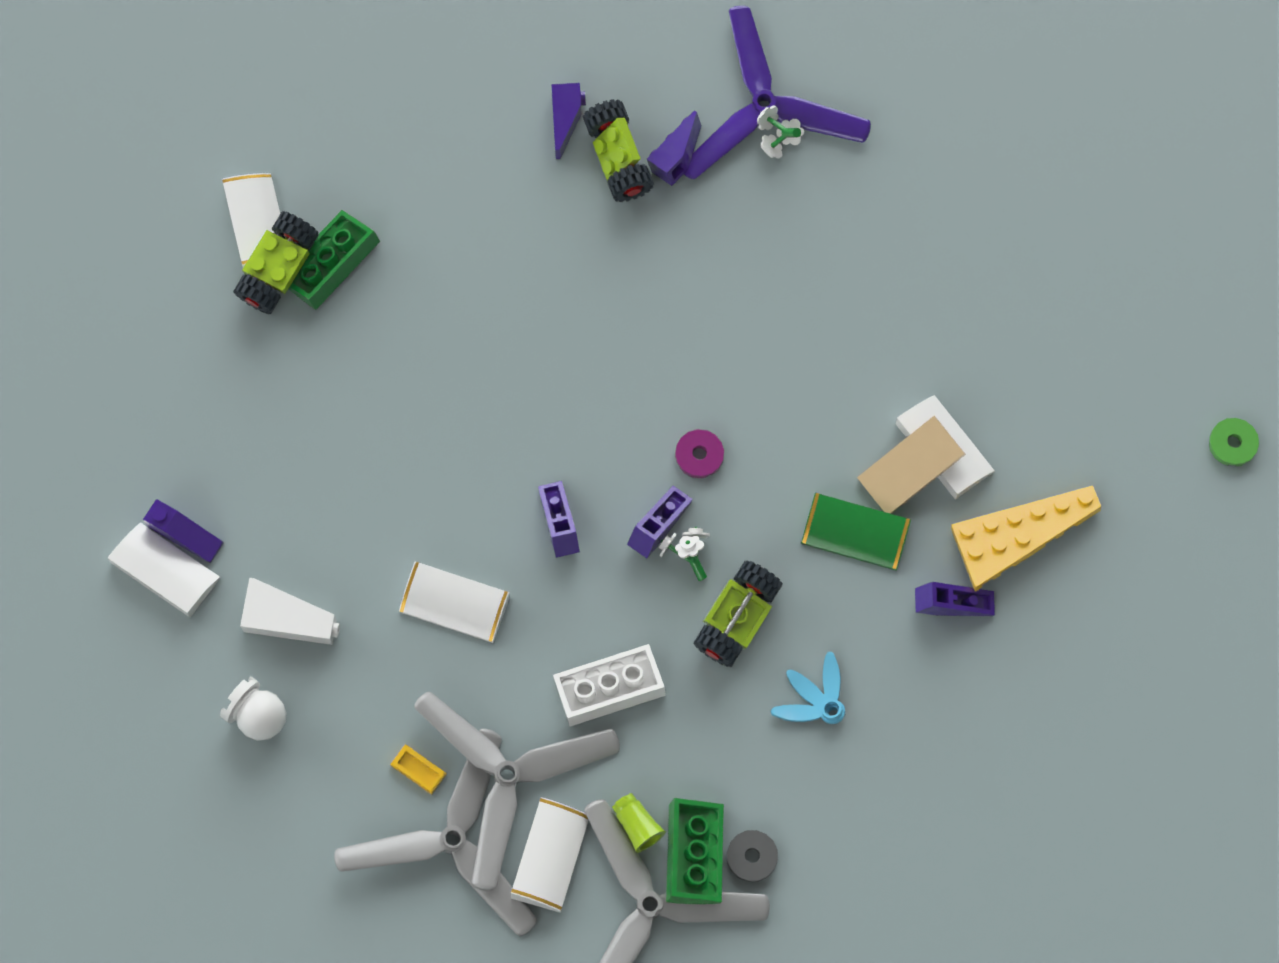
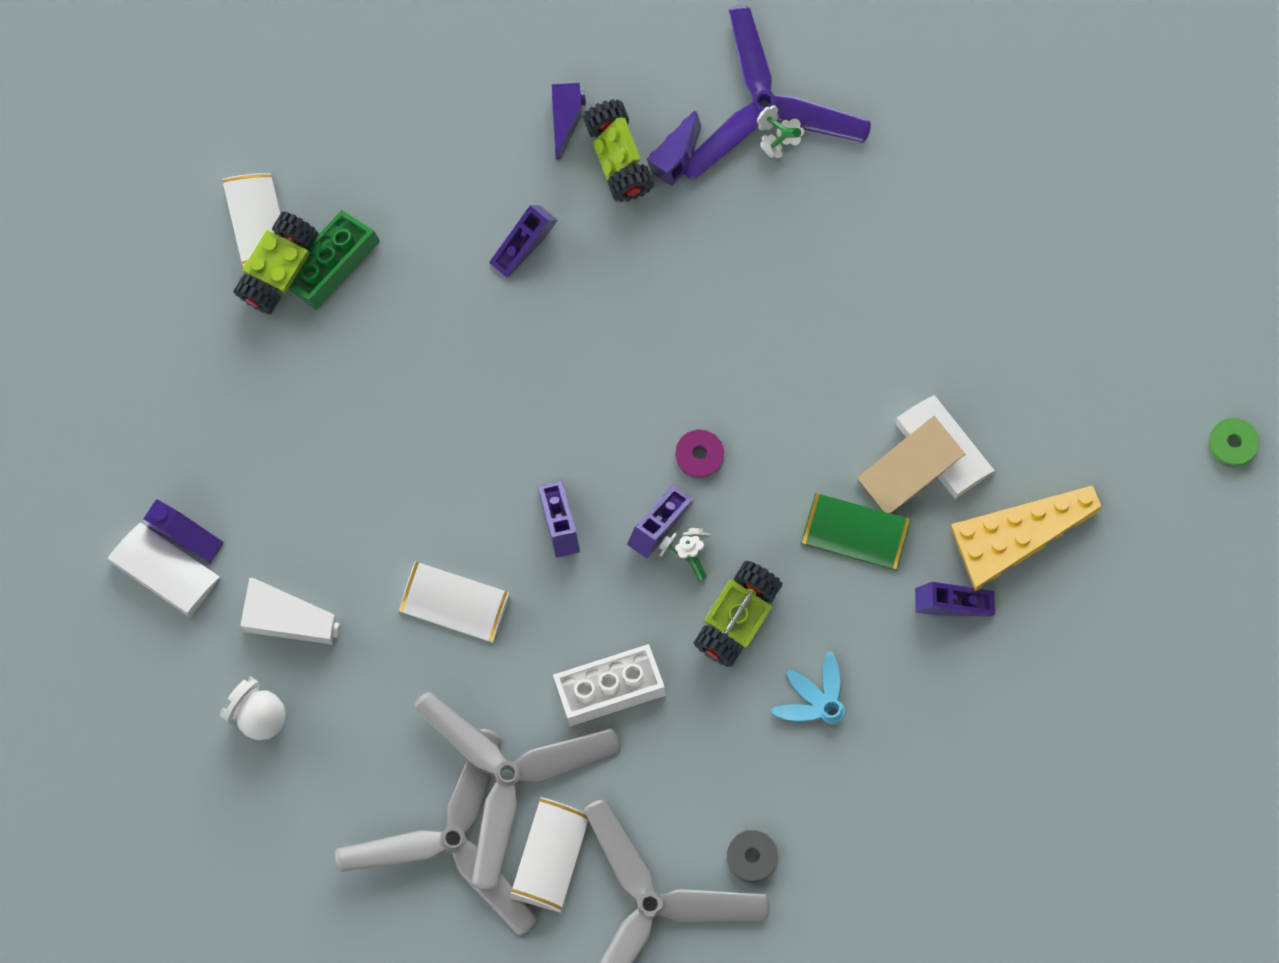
yellow tile [390,744,447,795] -> none
lime plant [612,793,666,853] -> none
green slope [666,798,724,905] -> none
none -> dark purple slope [489,205,558,277]

